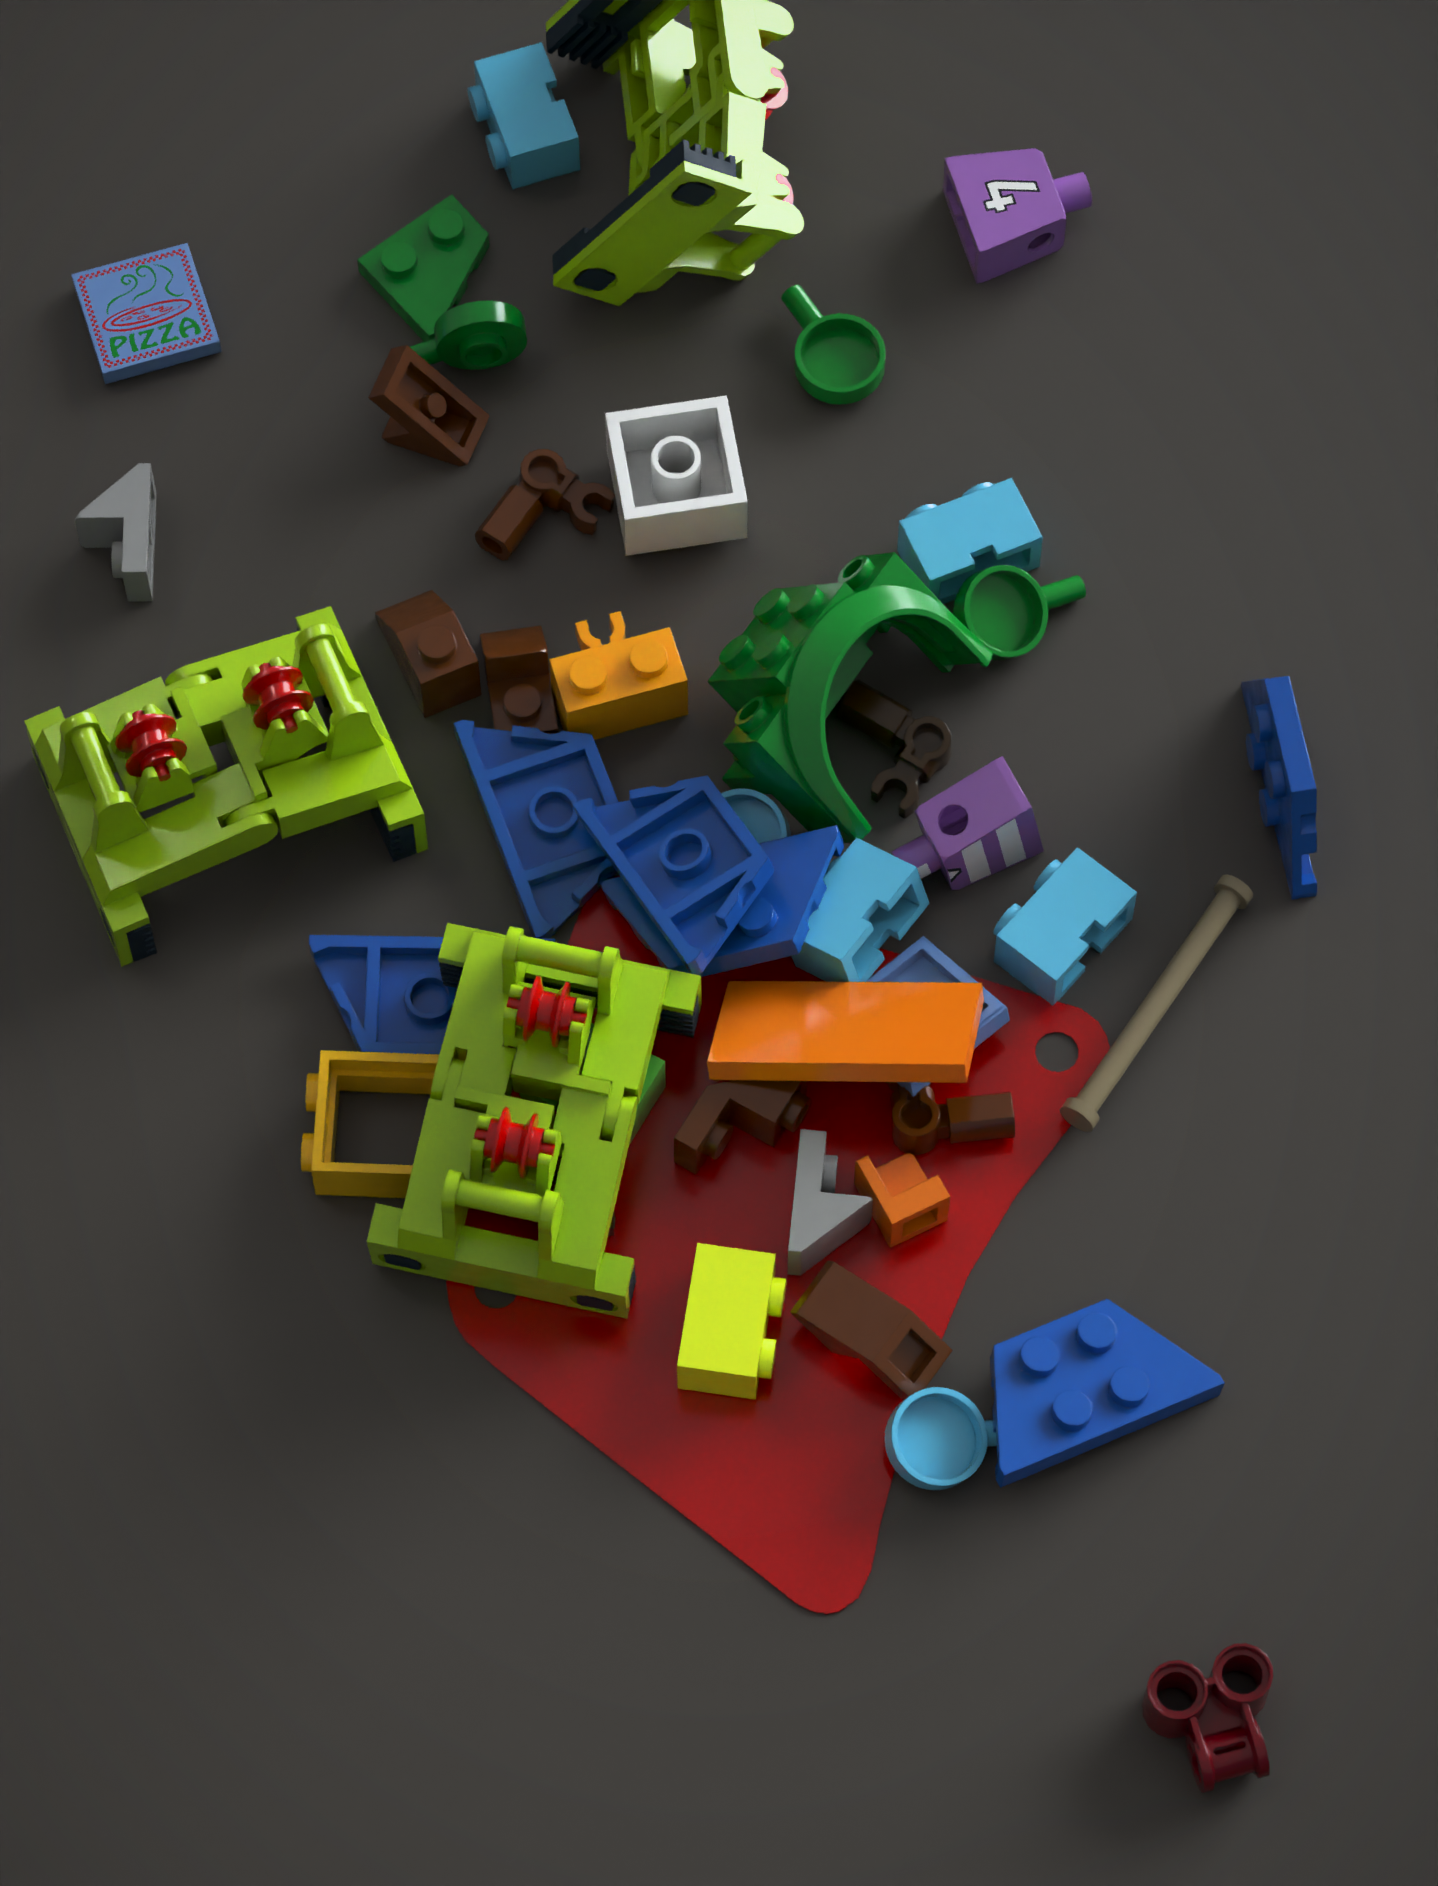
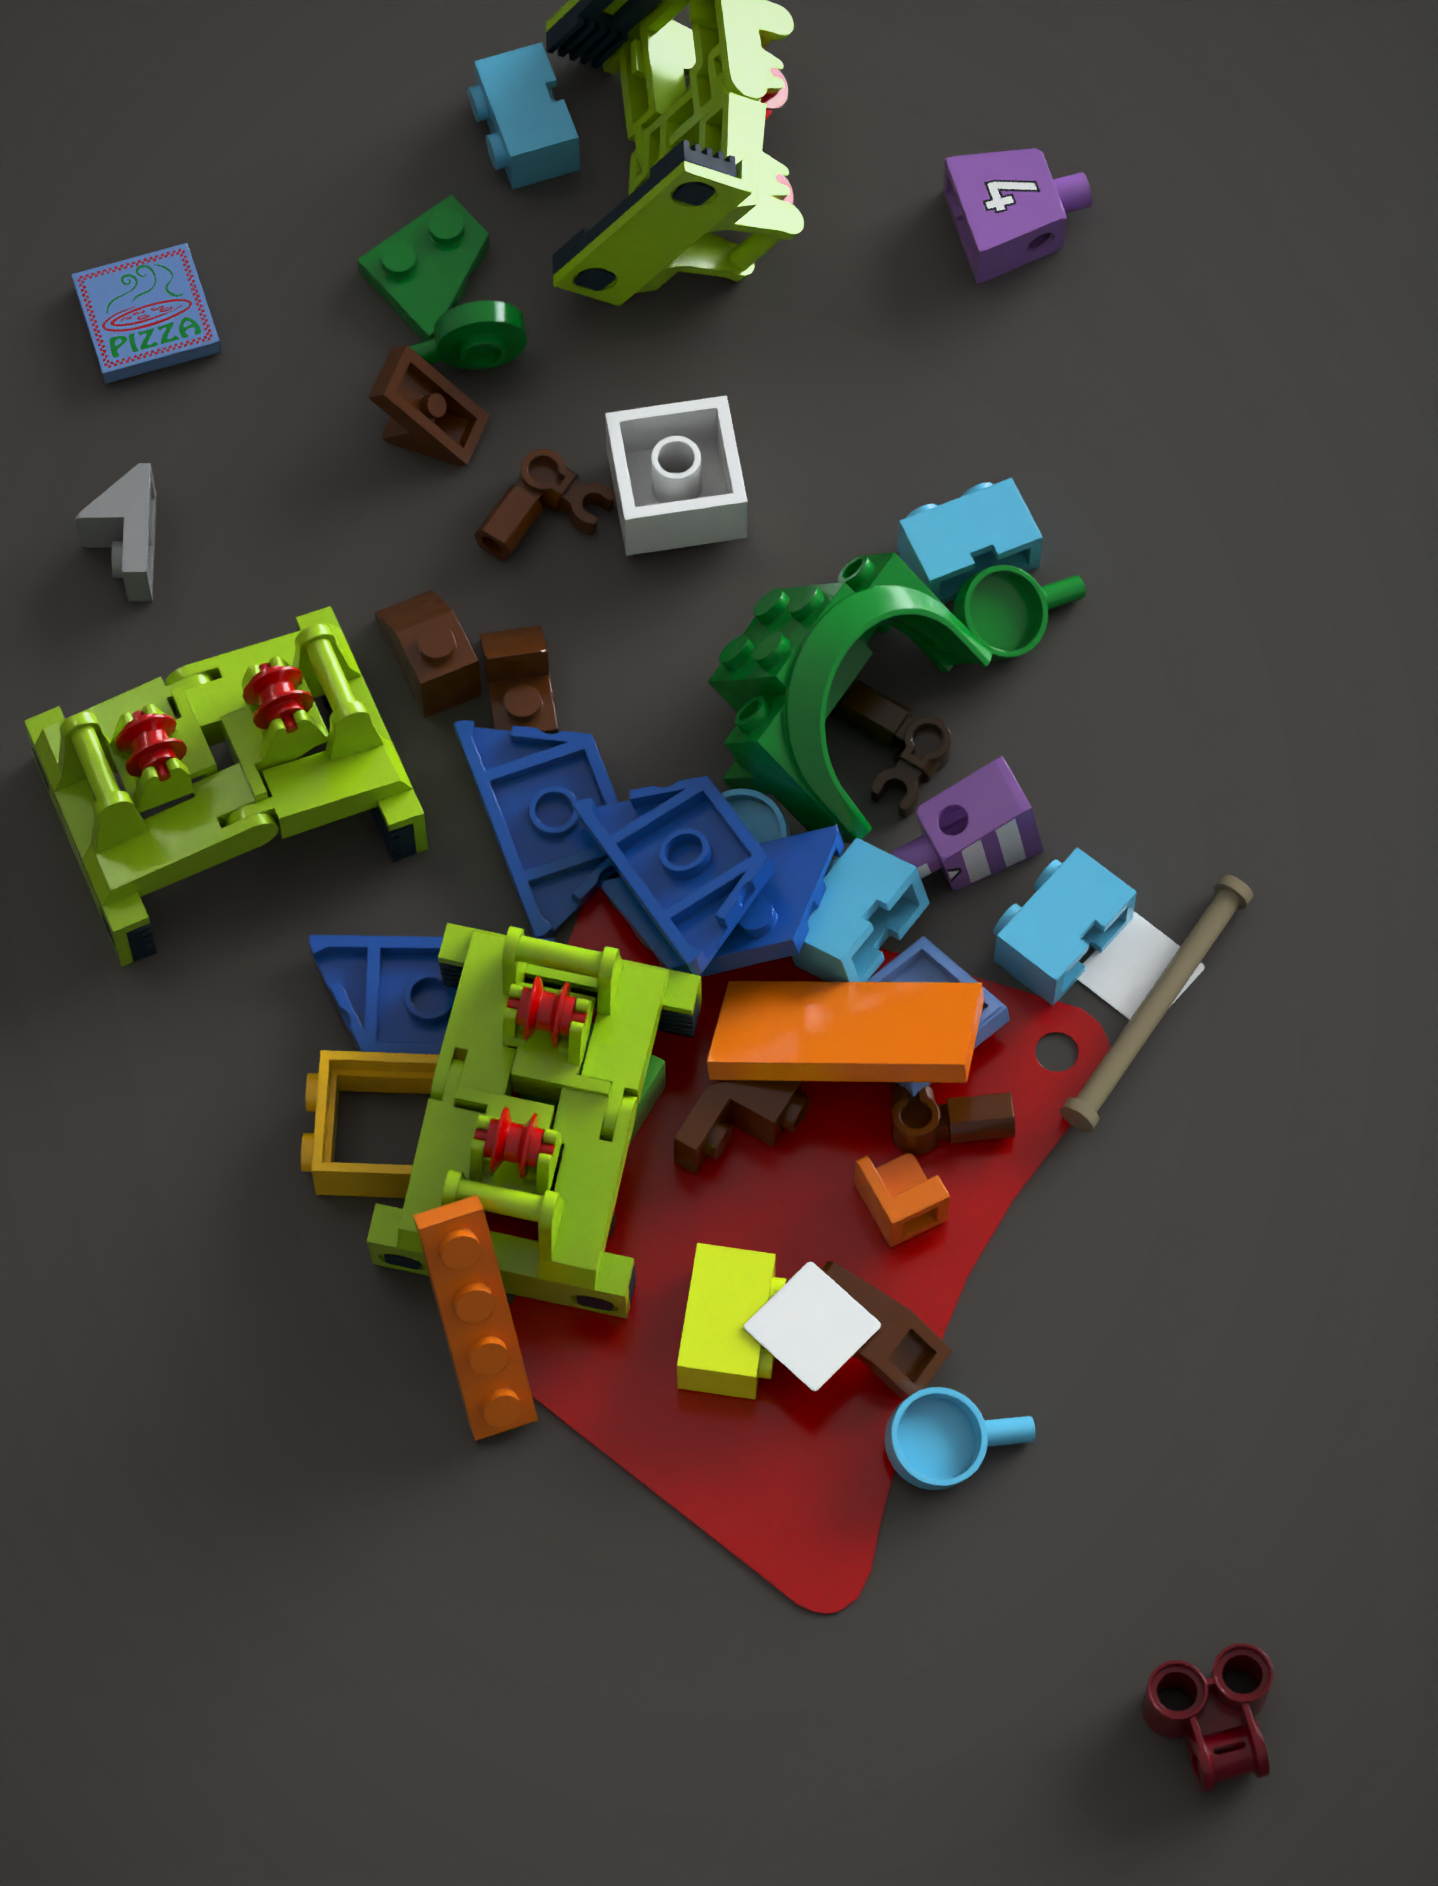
light orange brick [549,611,688,740] -> none
green piece [781,284,886,404] -> none
light grey slope [787,1129,873,1275] -> none
blue wing [990,1299,1225,1488] -> none
blue wing [1241,676,1317,900] -> none
none -> orange plate [413,1195,538,1441]
none -> white sticker [744,1262,881,1391]
none -> white sticker [1077,912,1205,1020]

